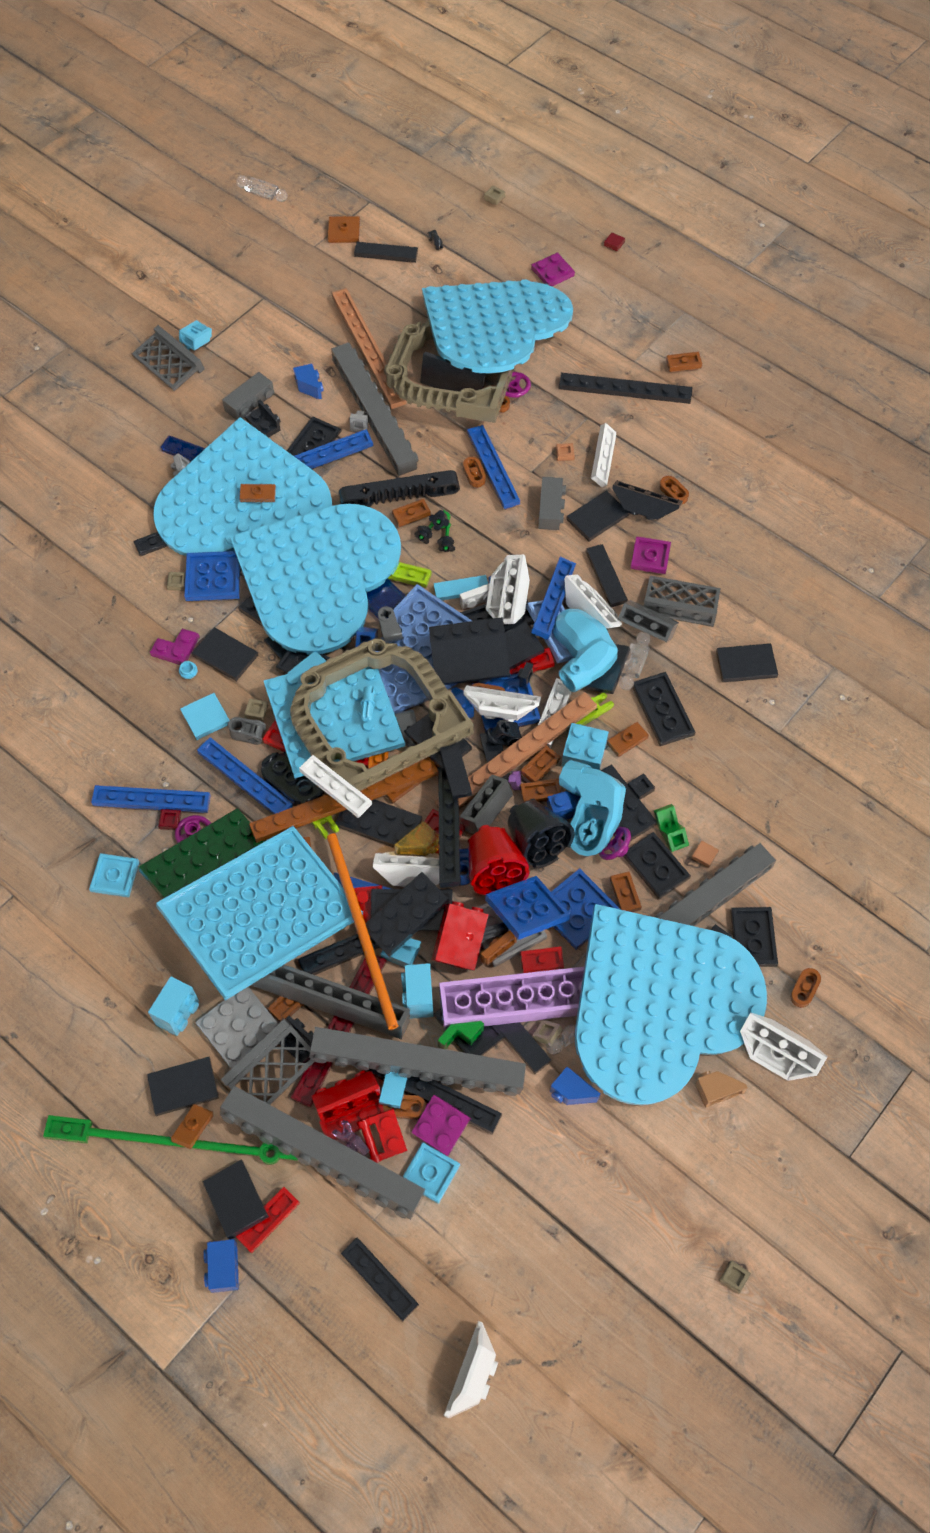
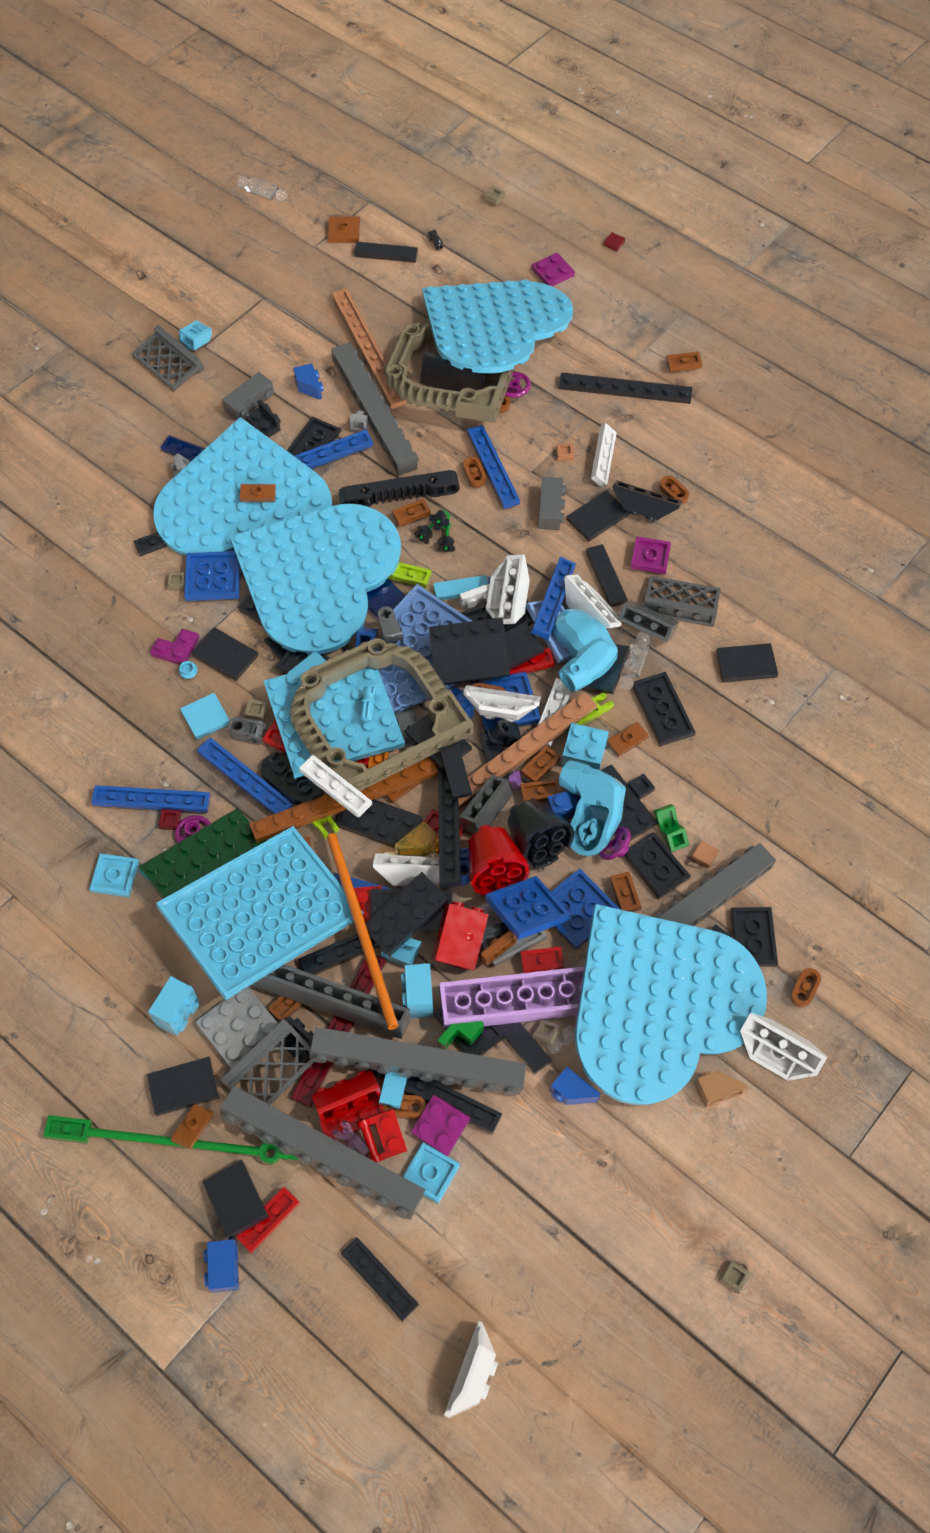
black plate [517,662,533,689] -> none

